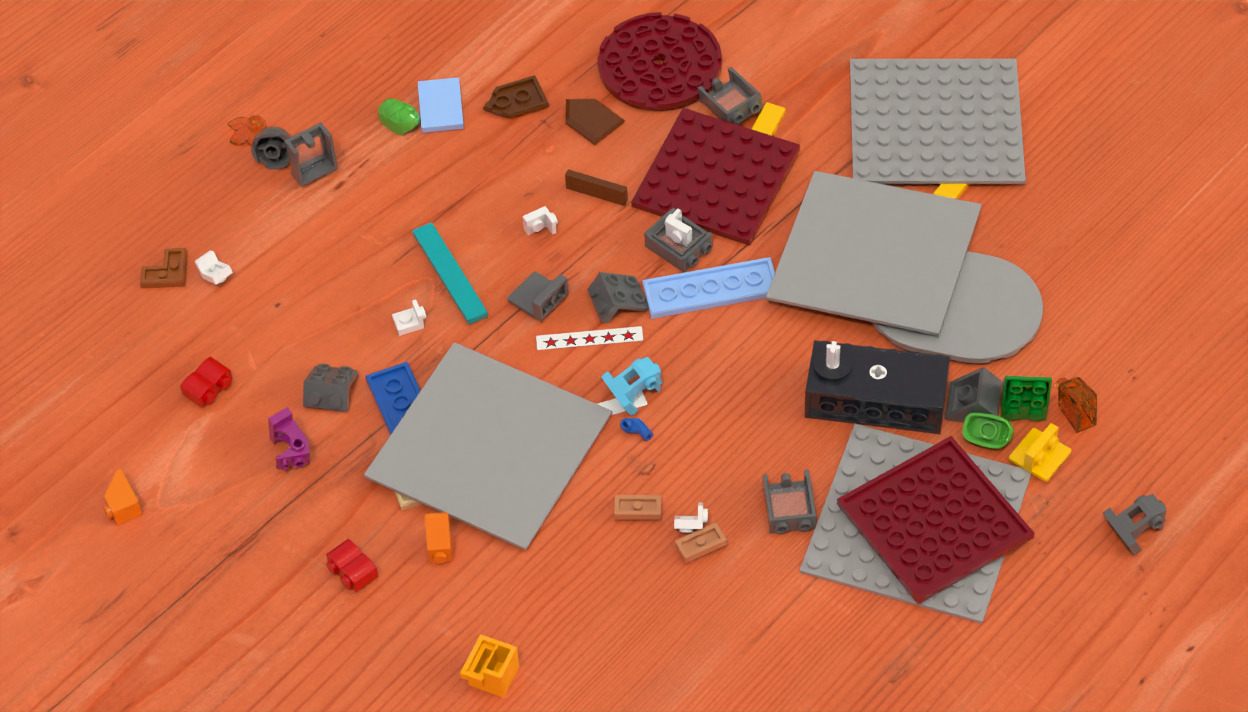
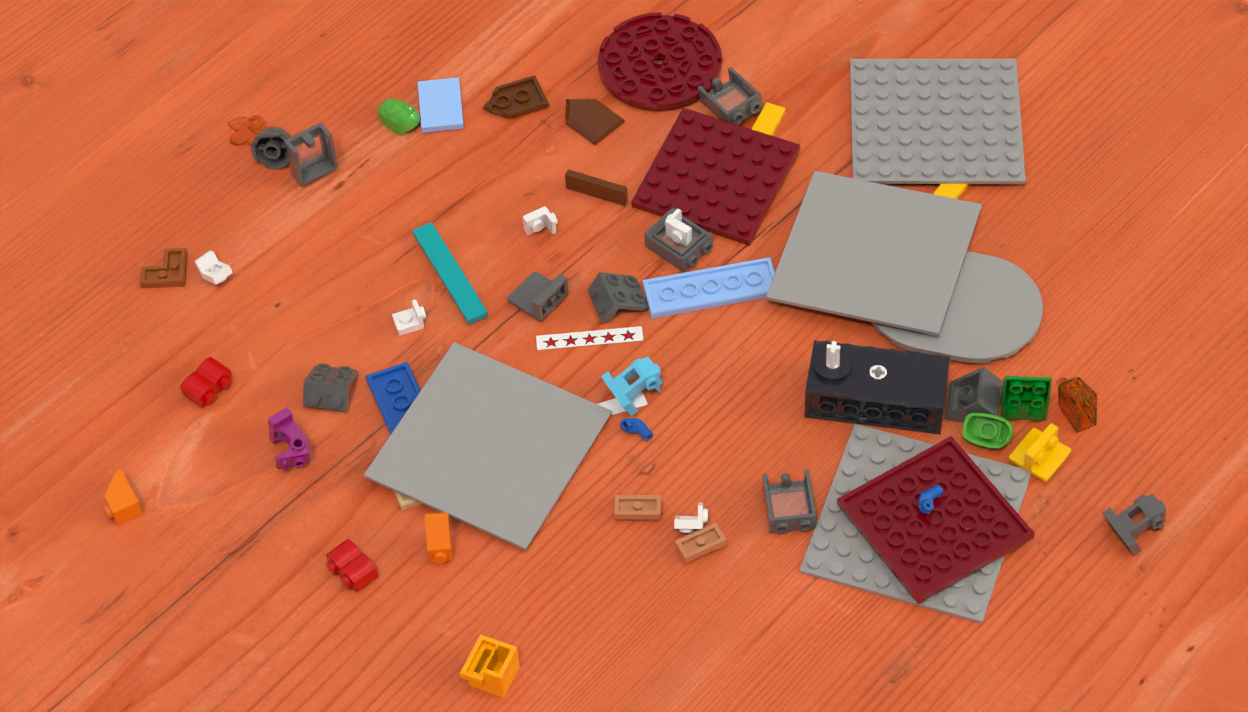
none -> blue arm [918,484,943,513]

